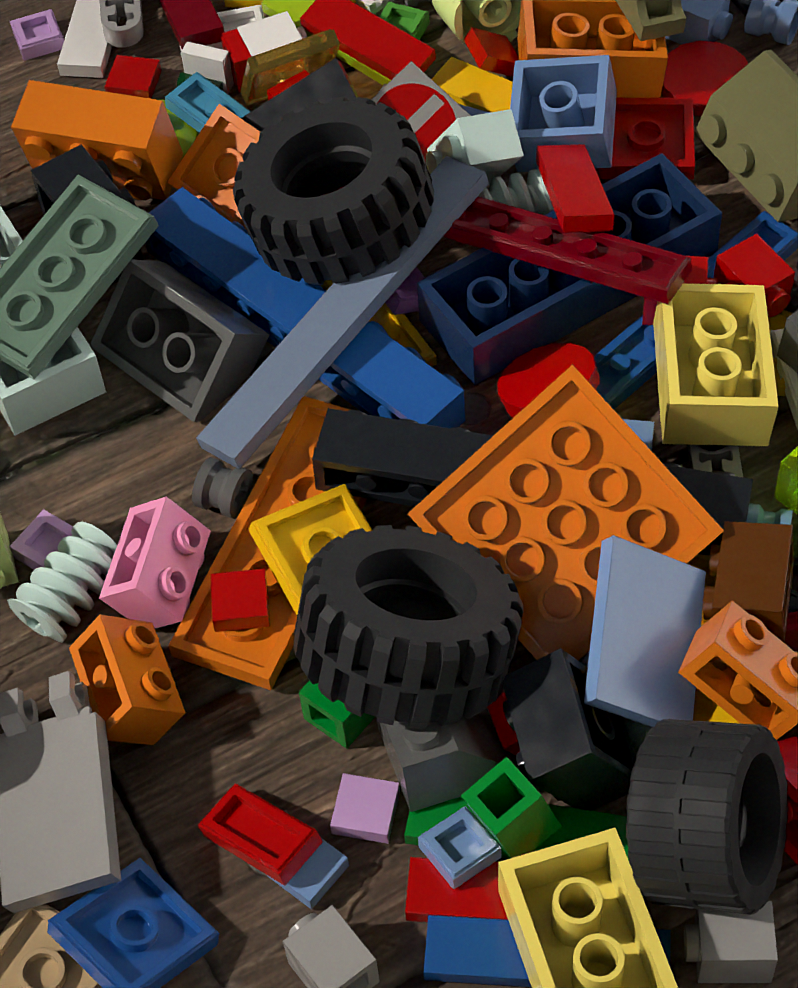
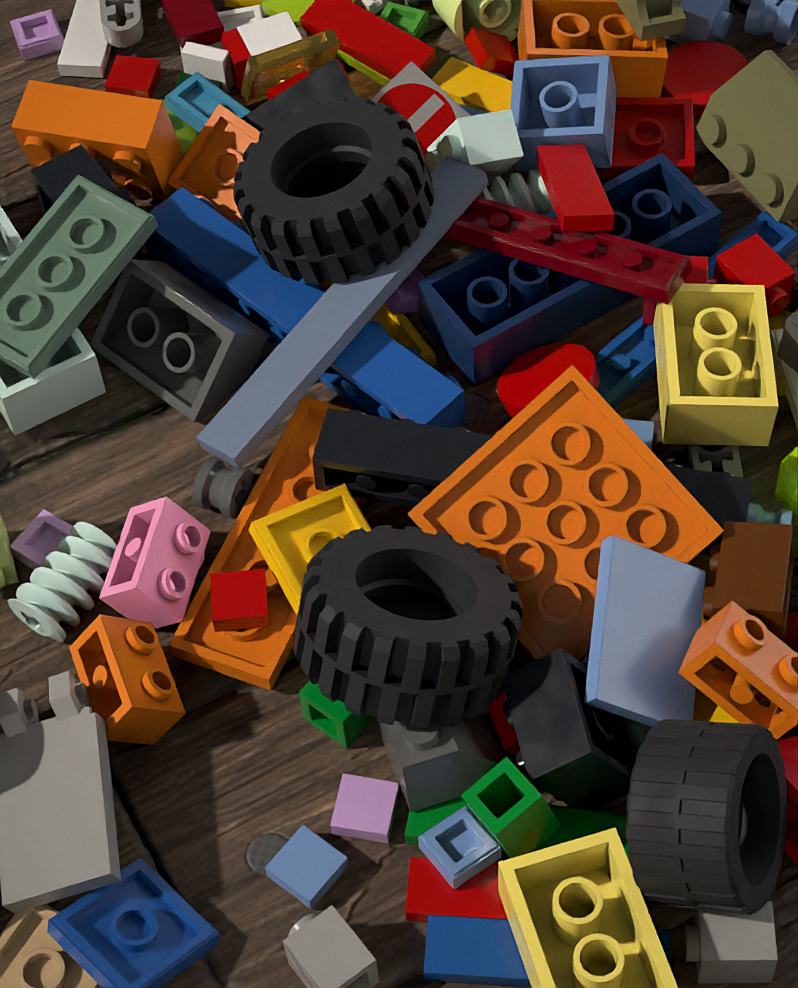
red tile [197,783,323,886] -> none

